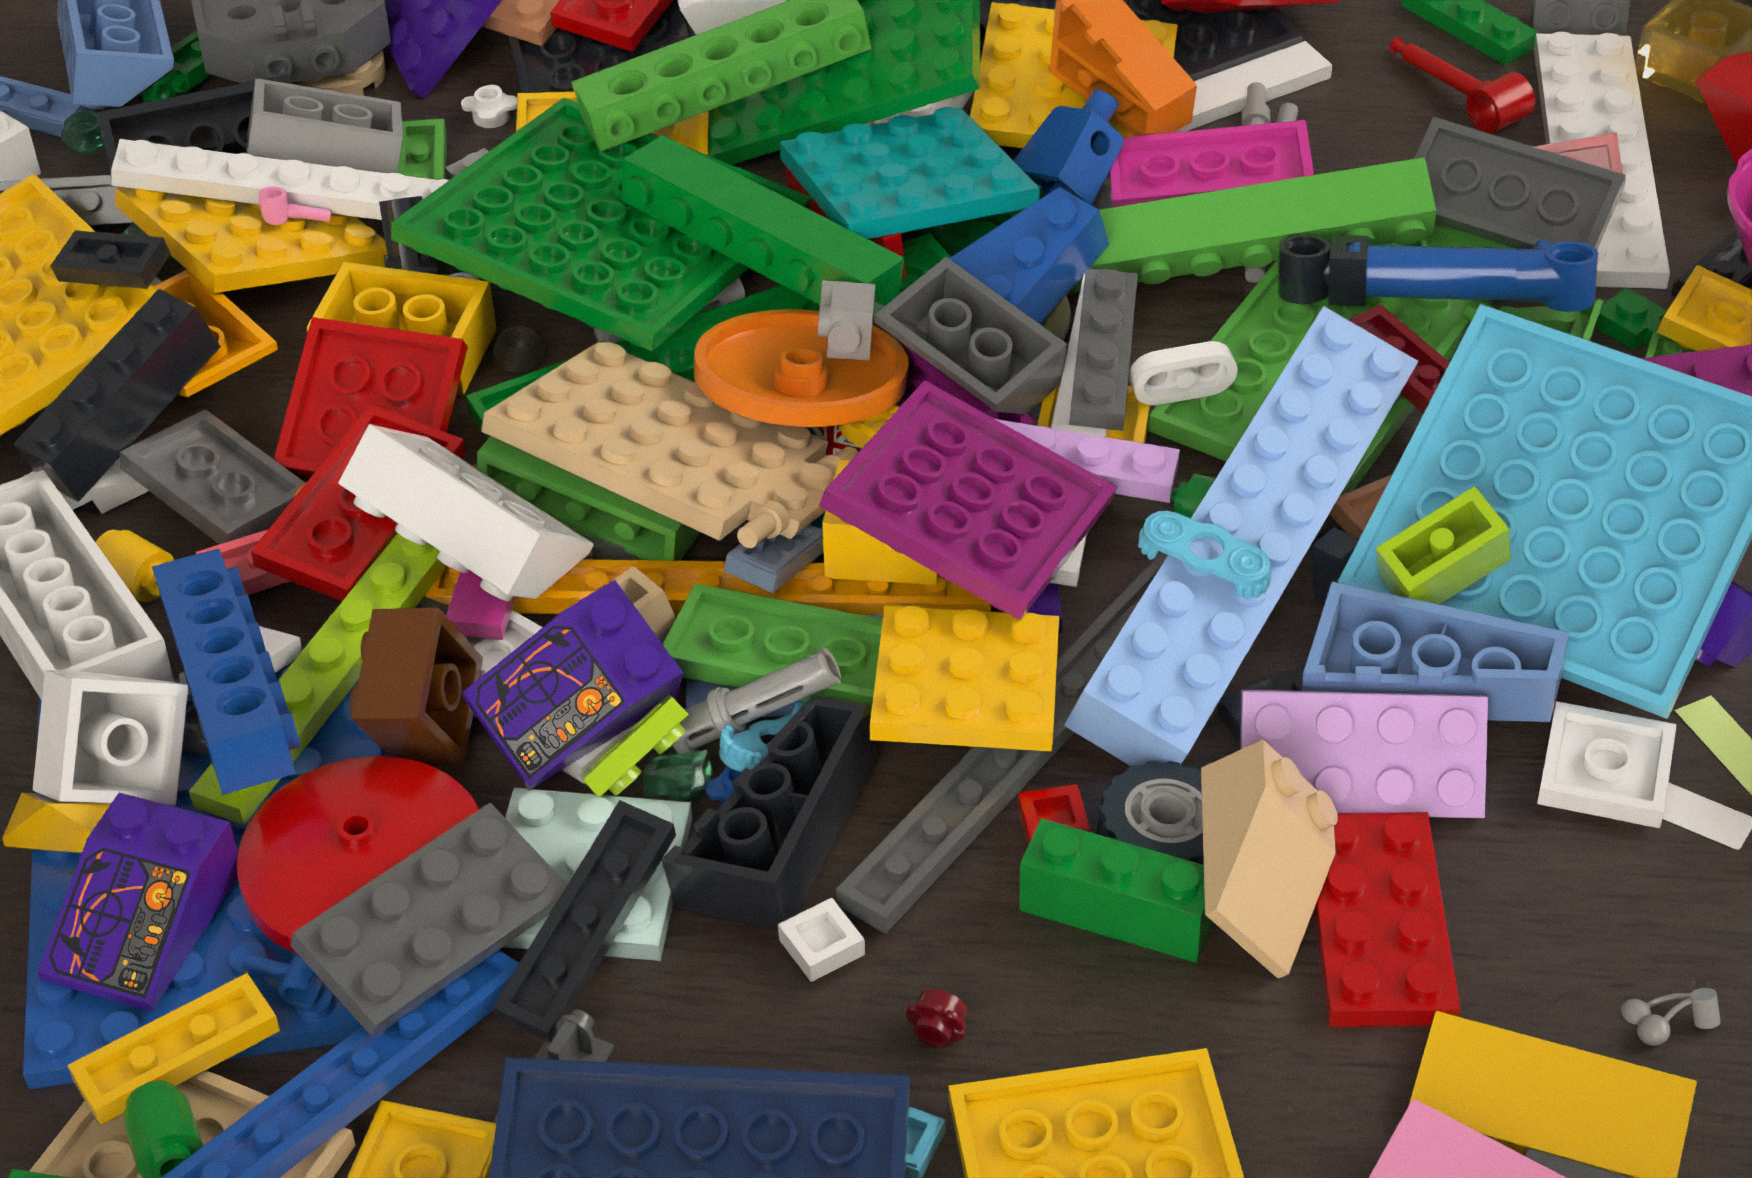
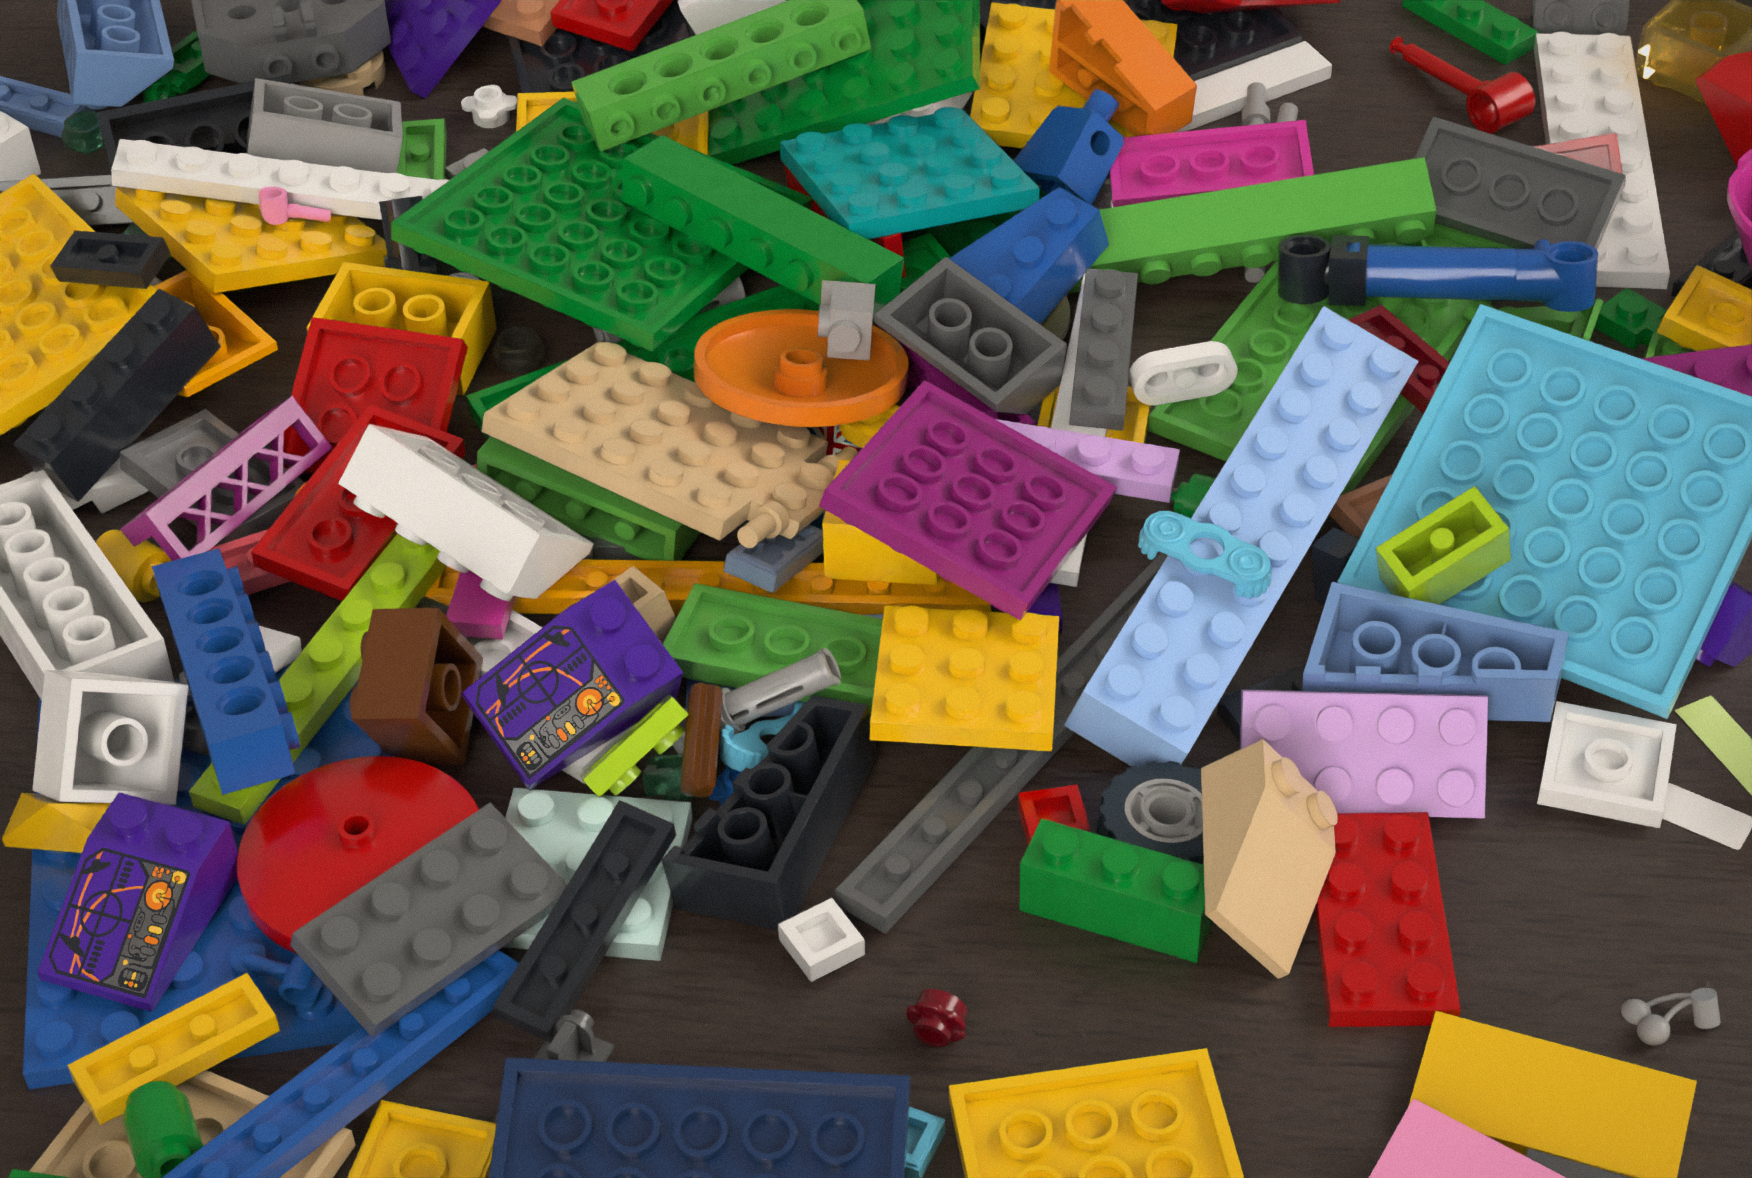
none -> fence [120,396,332,561]
none -> reddish brown axle [680,683,723,798]

